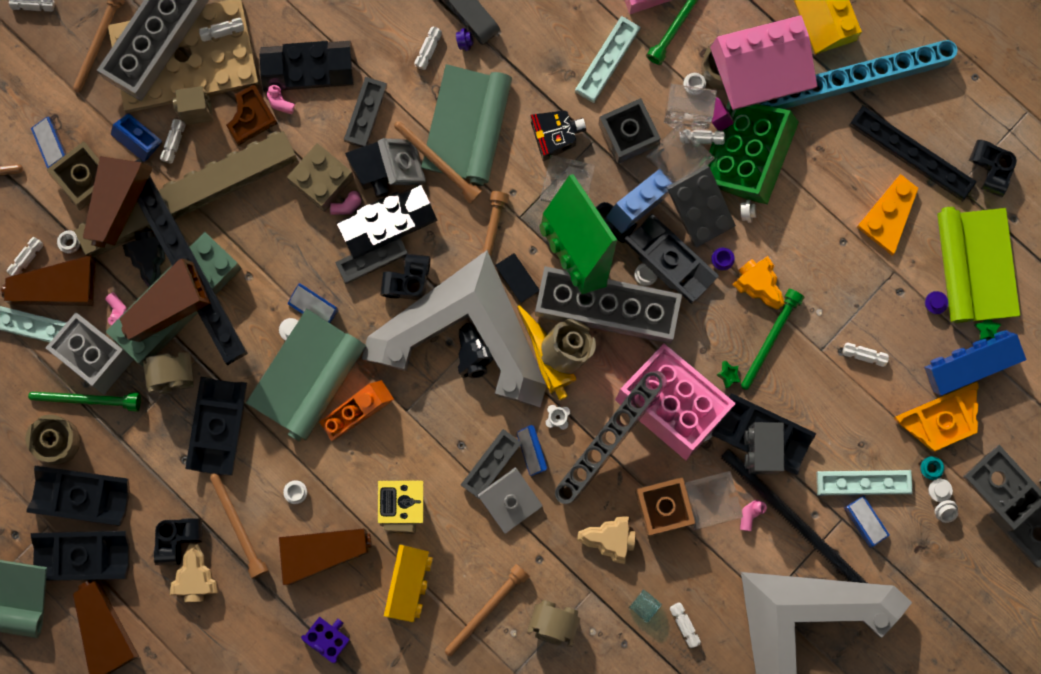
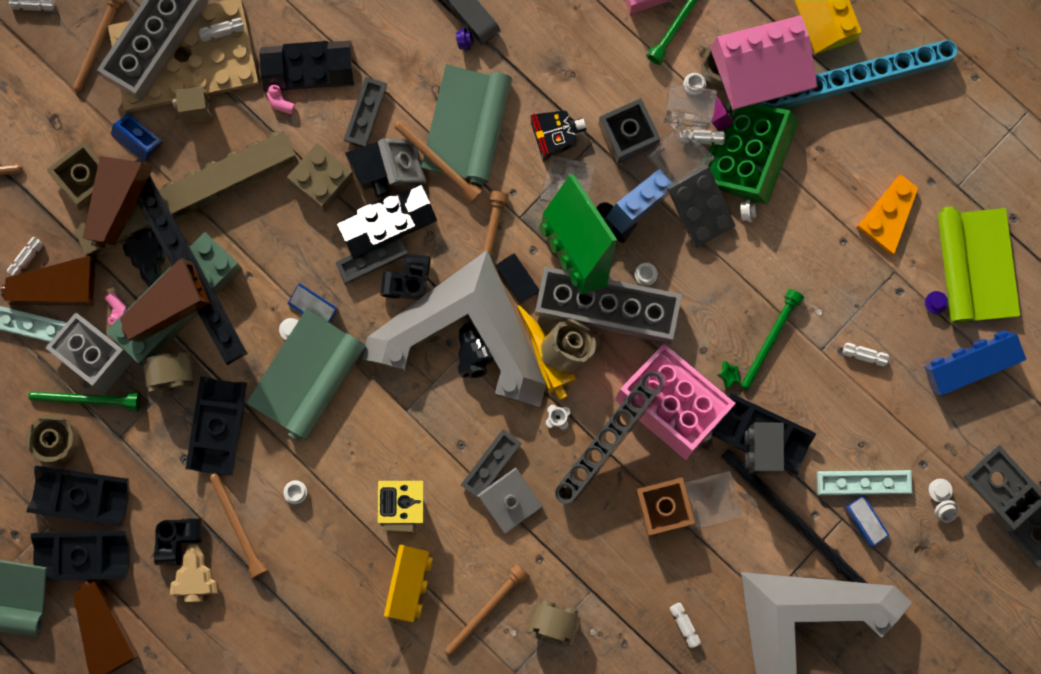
flat silver slope [31,116,66,169] -> none
white plate [57,231,81,254] -> none
white axle [160,119,186,163] -> none
reddish brown tile [226,84,278,146] -> none
reddish brown slope [279,528,372,585] -> none
dark purple piece [301,616,350,664] -> none
orange slope [319,380,394,441] -> none
bright pink arm [330,191,361,215] -> none
white axle [415,27,442,70] -> none
slope [517,425,547,476] -> none
light aqua tile [575,16,641,103] -> none
tan rock [577,517,635,564] -> none
black piece [623,214,719,304] -> none
clear light blue brick [628,589,662,622] -> none
dark purple plate [711,247,735,271] -> none
light orange rock [732,256,784,310] -> none
bright pink arm [740,500,767,531] -> none
black tile [849,105,977,202] -> none
light orange wing [894,382,979,452] -> none
teal plate [920,456,944,480] -> none
black piece [969,140,1017,198] -> none
green piece [974,319,1001,340] -> none

